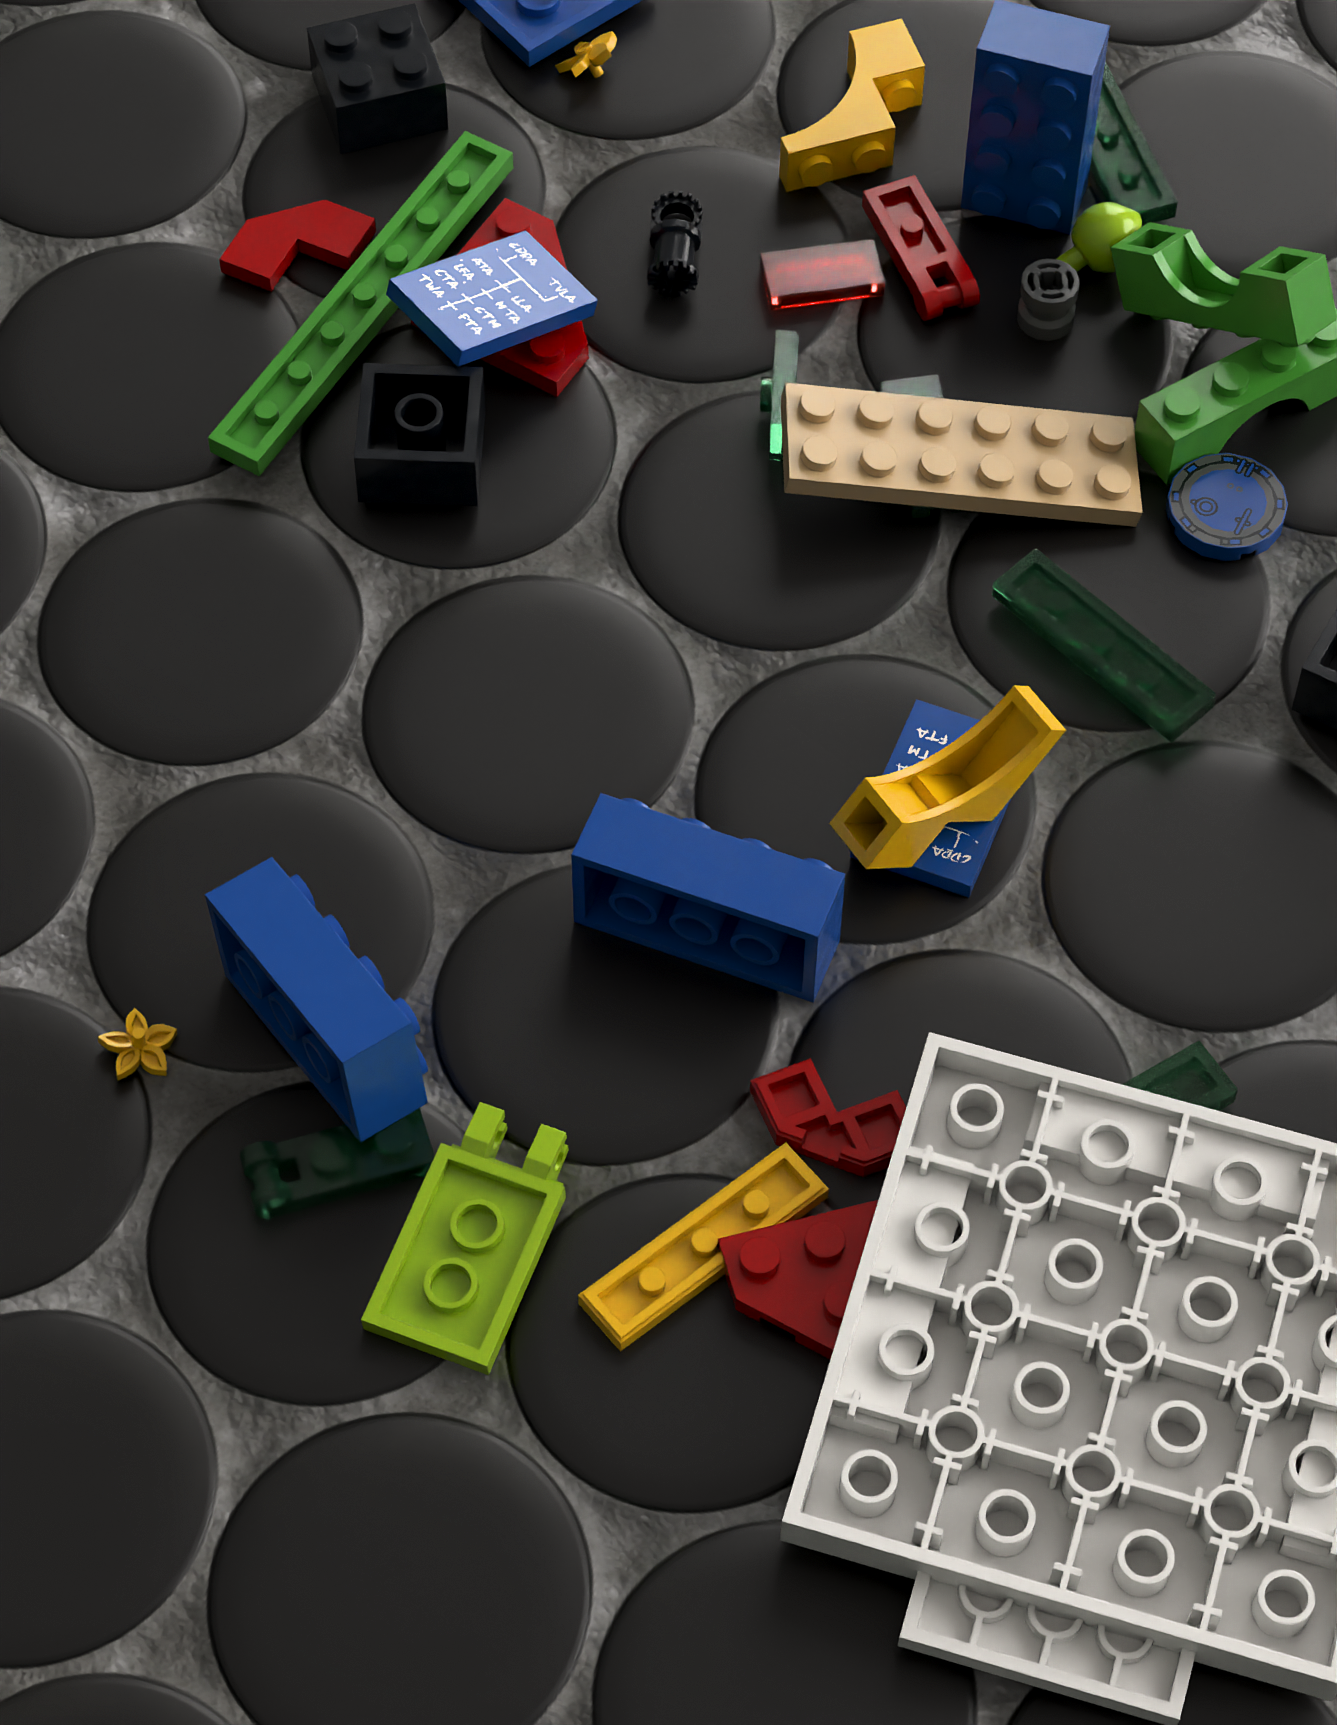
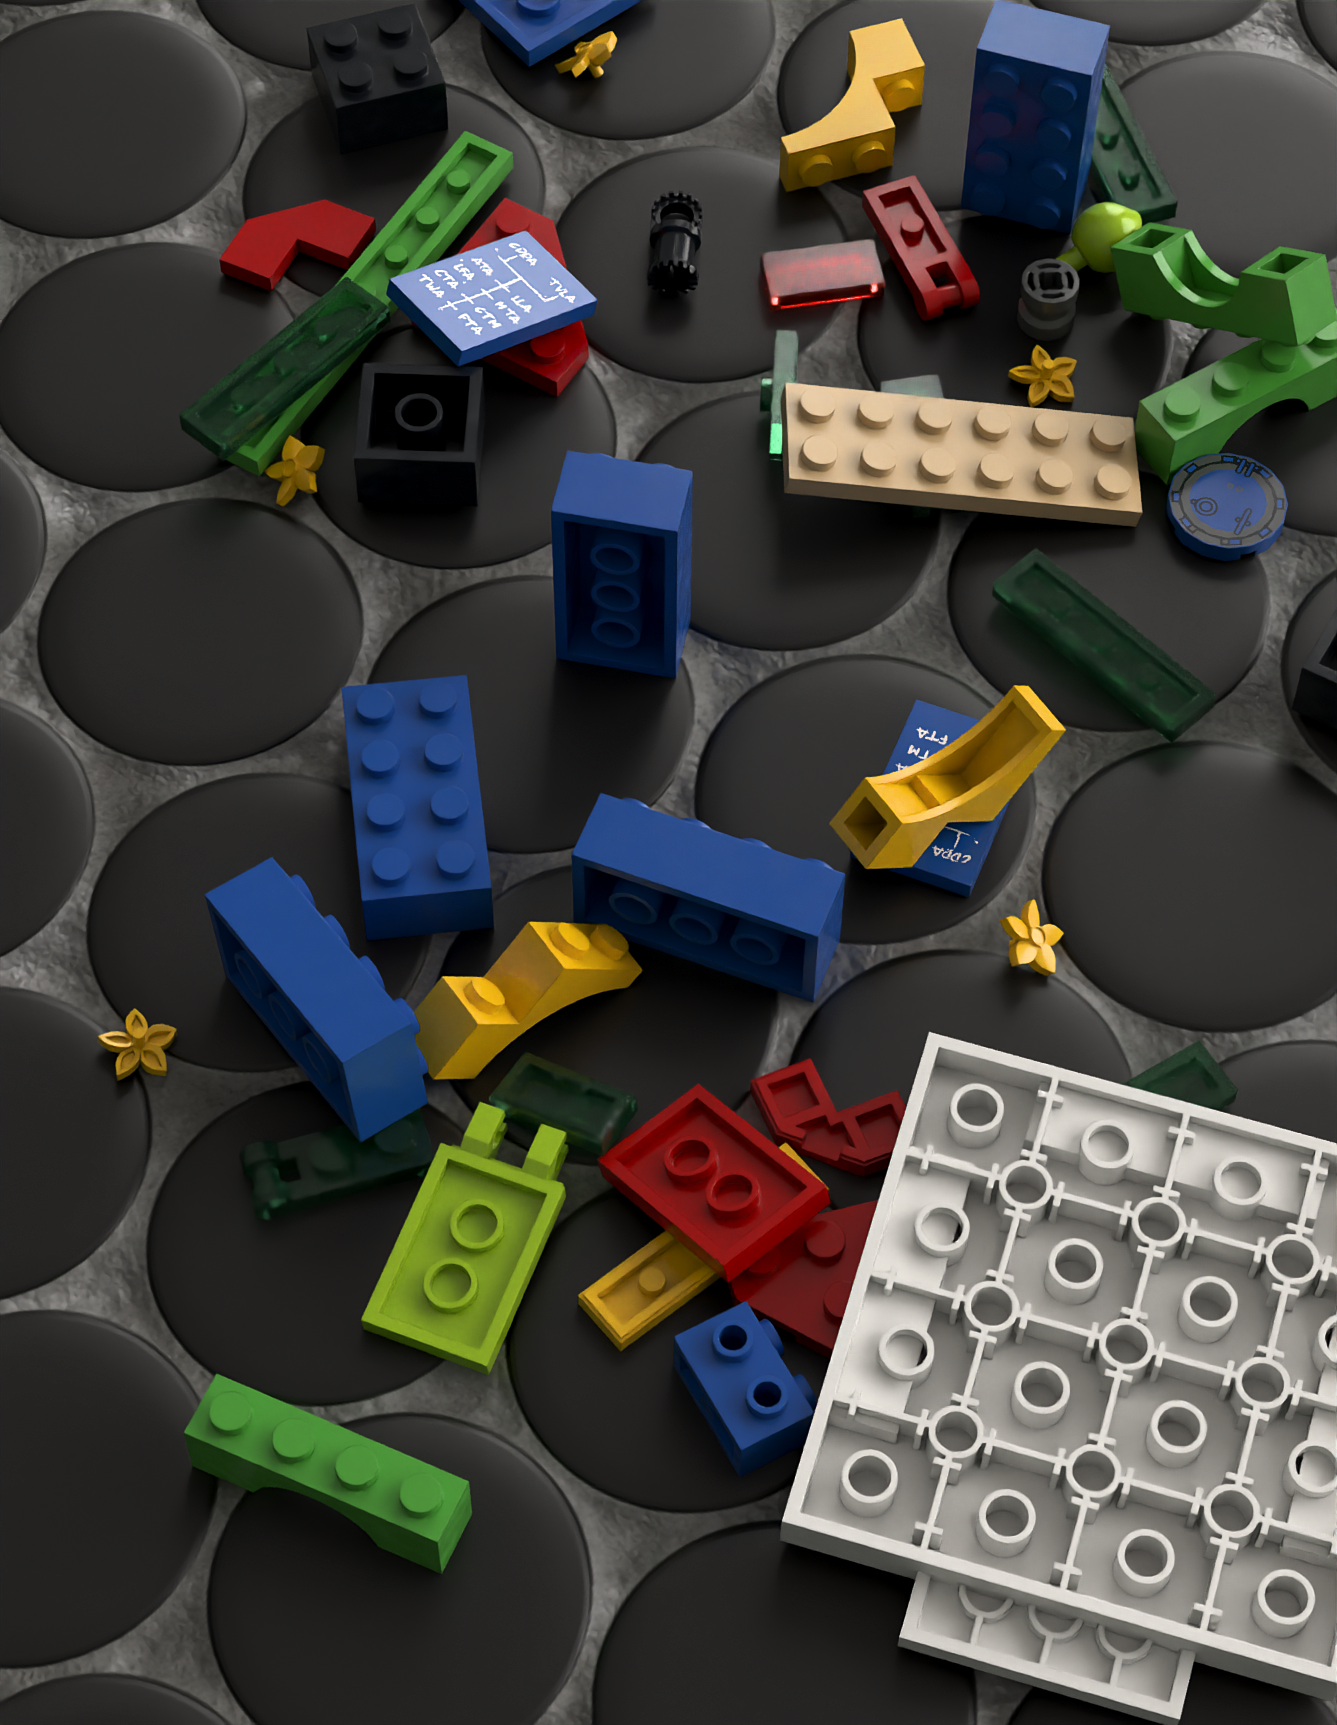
none -> clear green plate [179,277,390,461]
none -> bright green arch [184,1374,472,1574]
none -> yellow plant [264,435,325,507]
none -> blue brick [341,675,494,941]
none -> yellow arch [414,922,643,1079]
none -> clear green plate [489,1052,638,1156]
none -> blue brick [551,450,693,679]
none -> red plate [597,1083,831,1283]
none -> blue brick [673,1301,817,1478]
none -> yellow plant [999,899,1064,976]
none -> yellow plant [1008,345,1077,407]

